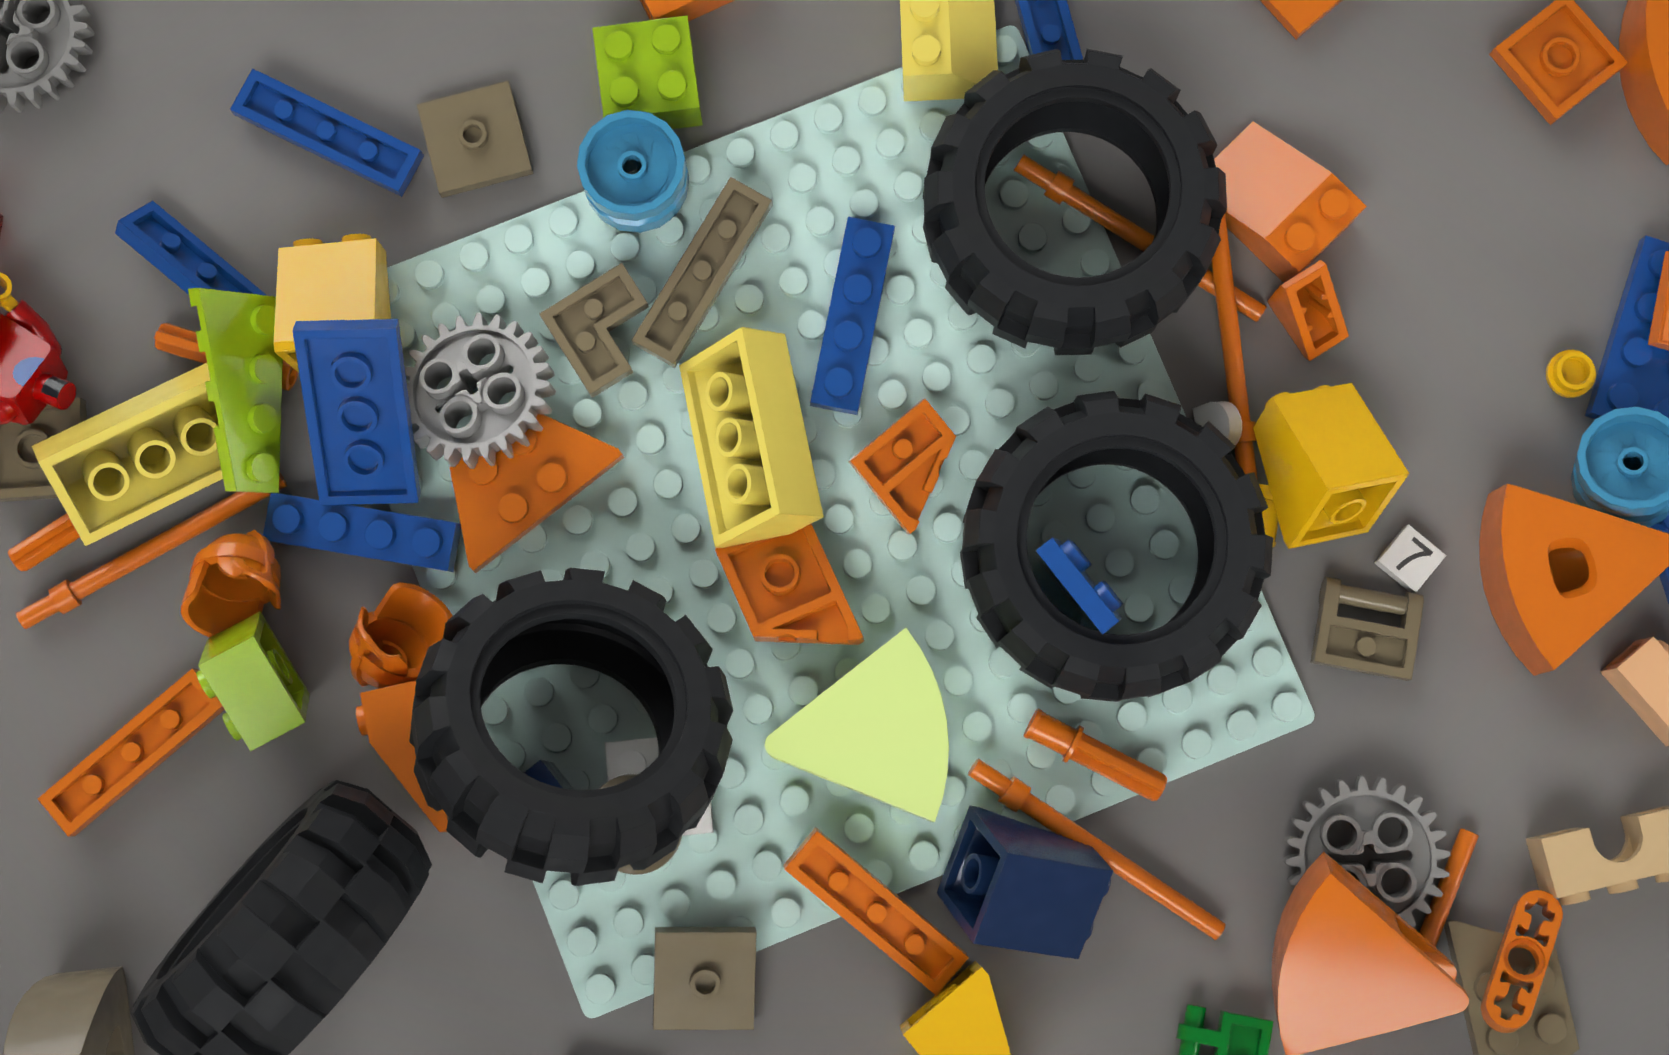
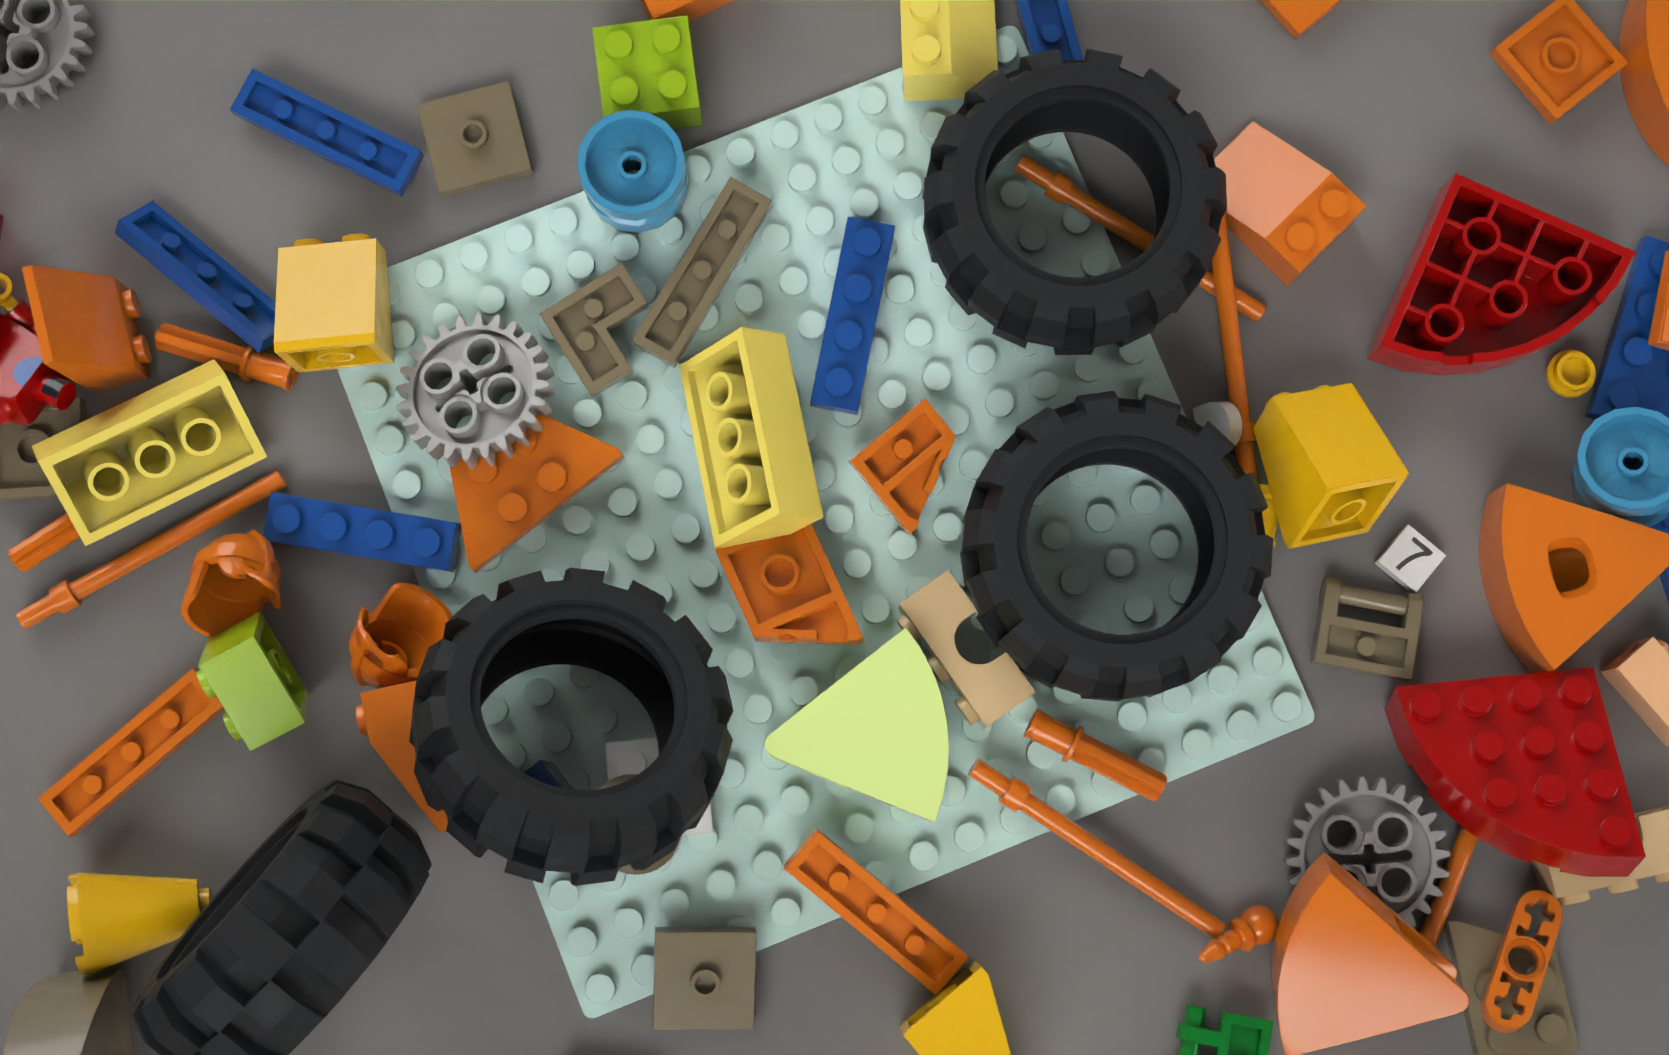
lime wing [188,288,283,493] -> none
blue plate [292,319,421,505] -> none
dark blue slope [937,805,1113,959] -> none
blue plate [1036,537,1123,635] -> none
orange slope [1267,260,1349,361] -> none
none -> orange slope [21,265,152,393]
none -> yellow cone [67,873,211,975]
none -> tan arch [896,570,1036,729]
none -> orange bar [1198,905,1279,963]
none -> red brick [1366,173,1636,376]
none -> red brick [1384,667,1646,877]

